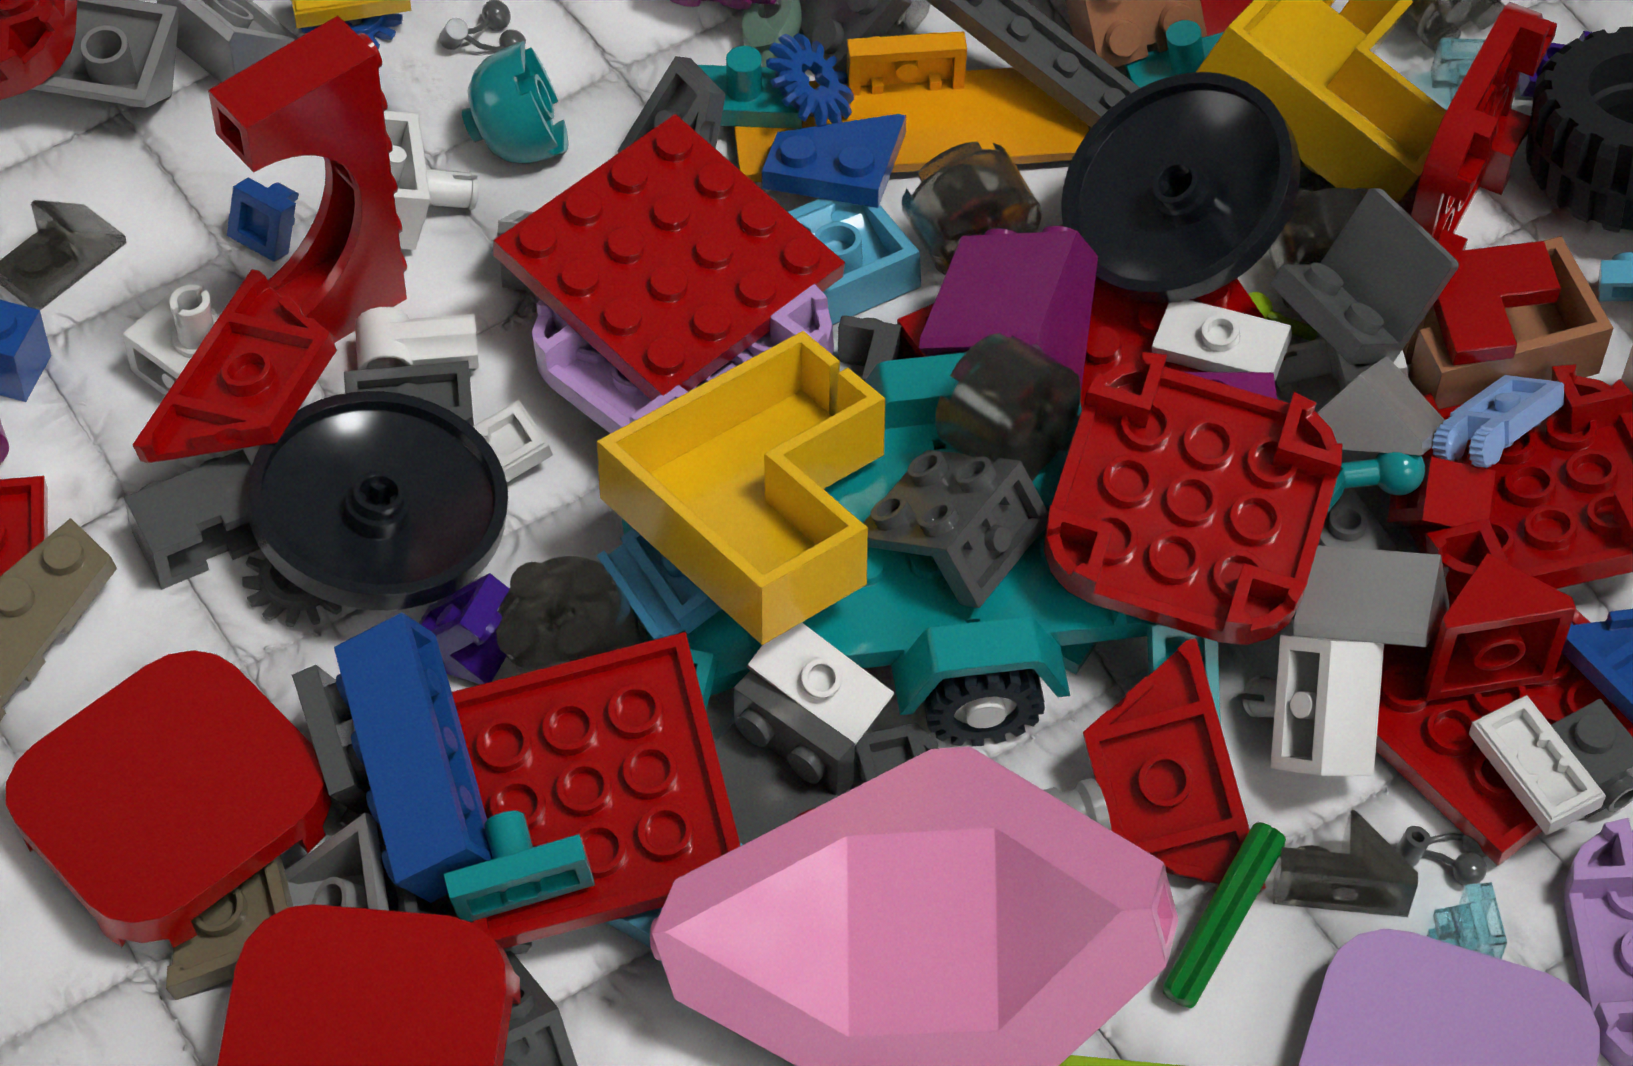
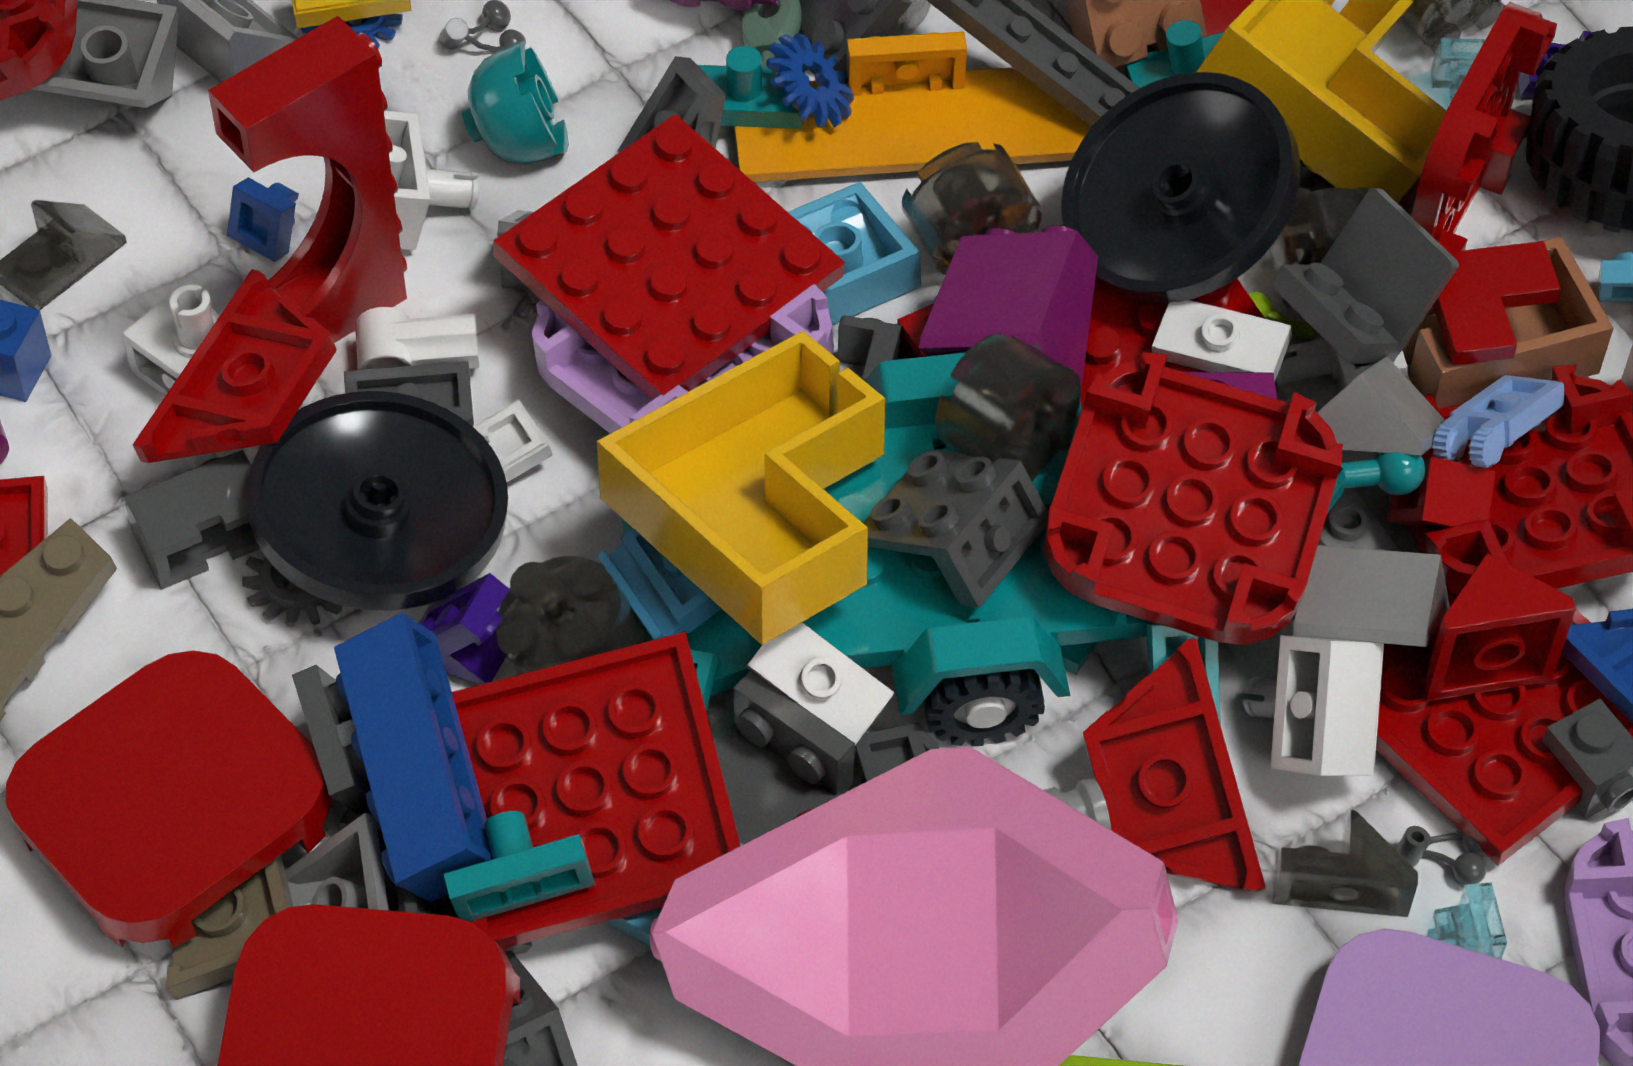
blue wing [762,114,906,208] -> none
green axle [1163,822,1286,1008] -> none
white plate [1469,695,1606,836] -> none

